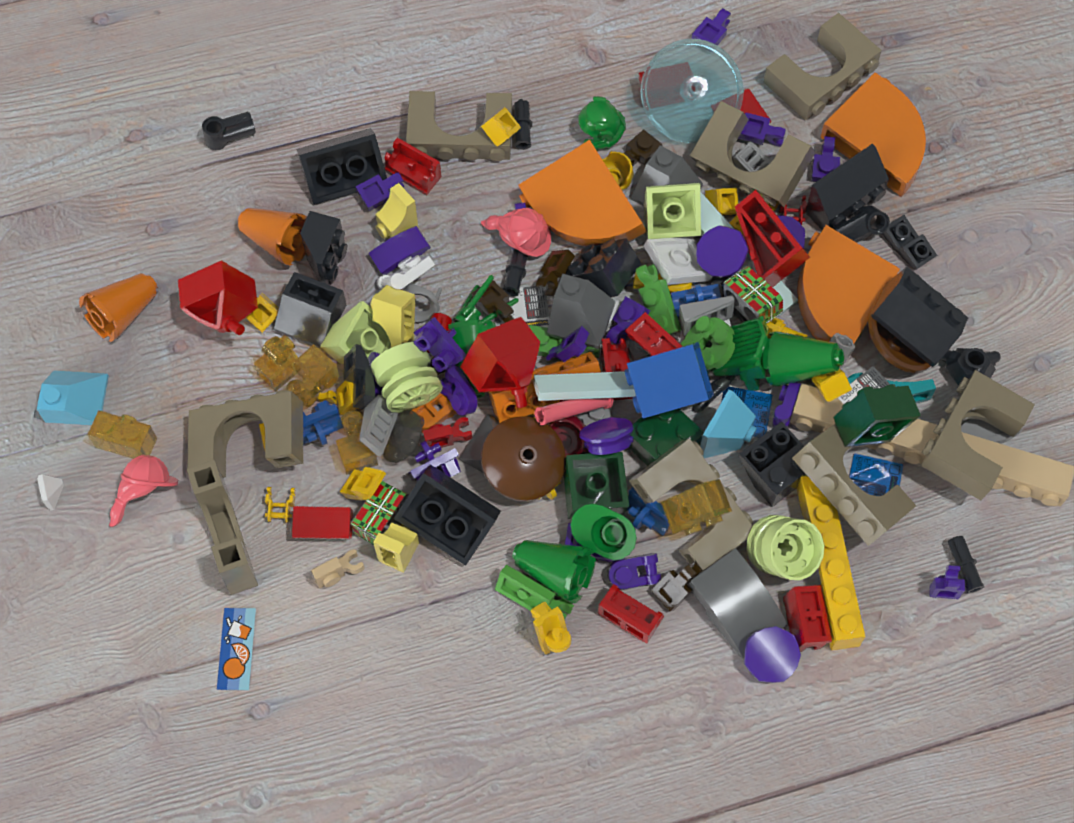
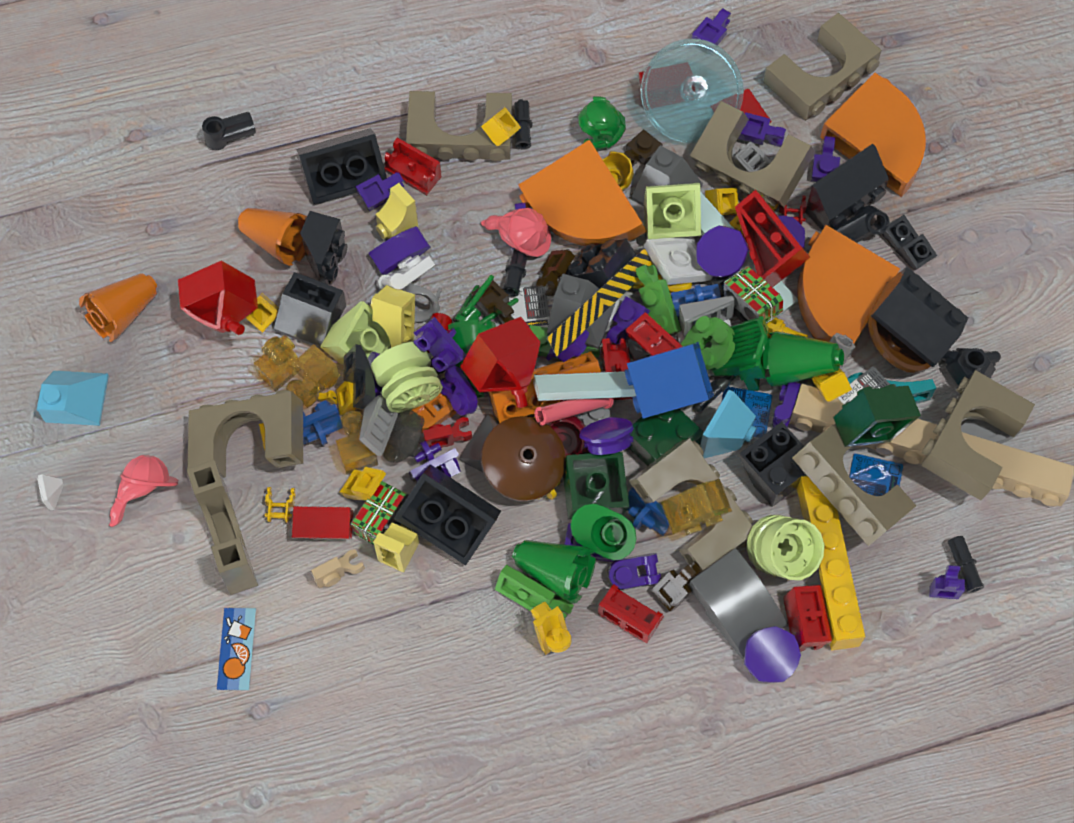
clear yellow brick [88,410,157,459] -> none
none -> sticker [547,248,653,356]

